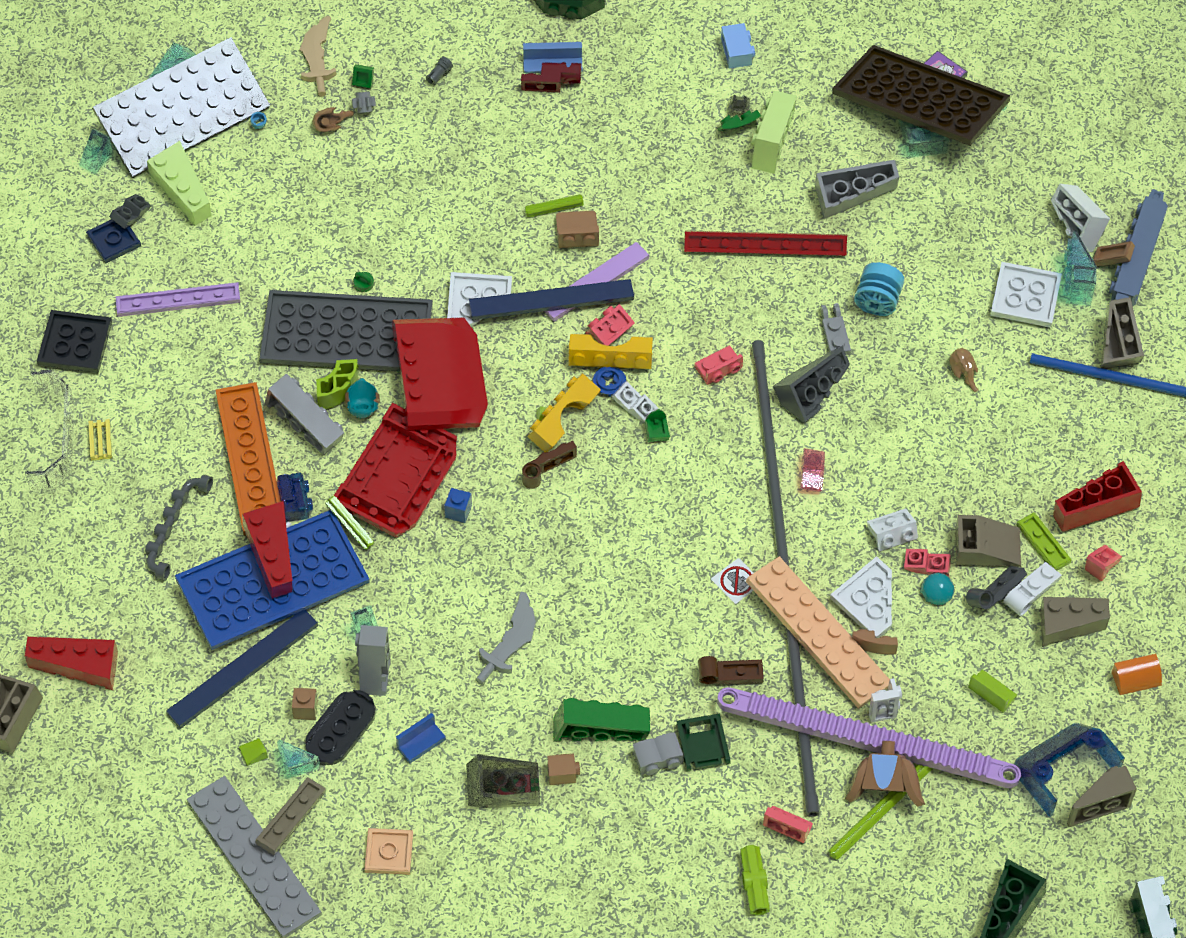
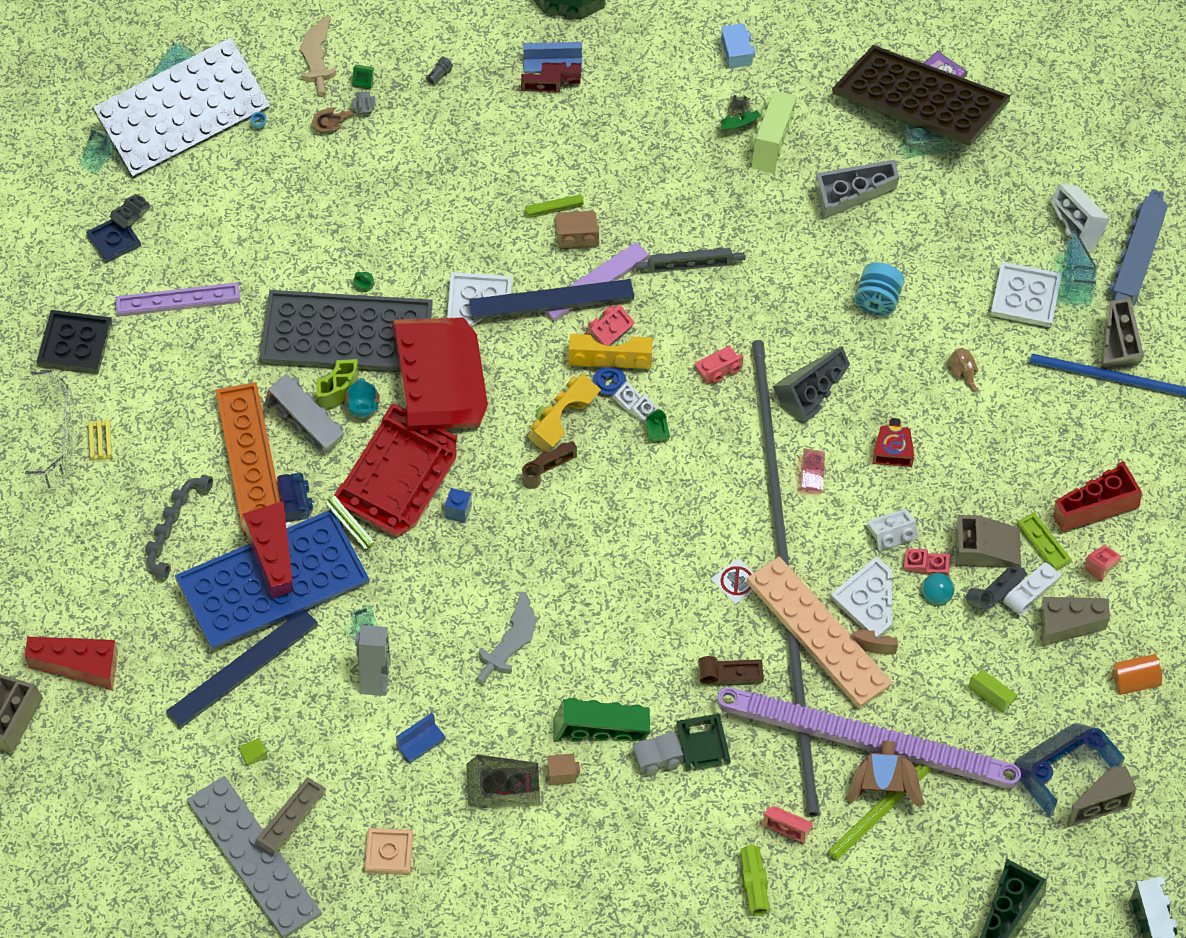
yellowish green wedge [147,141,212,226] -> none
clear light blue slope [277,739,320,779] -> none
medium nougat brick [292,688,318,720] -> none
black tile [305,690,376,765] -> none
red plate [684,231,847,256] -> none
light grey hinge [820,303,851,355] -> none
white bracket [869,678,902,723] -> none
medium nougat tile [1092,241,1135,267] -> none
none -> dark grey plate [635,247,745,273]
none -> red torso [872,418,914,467]

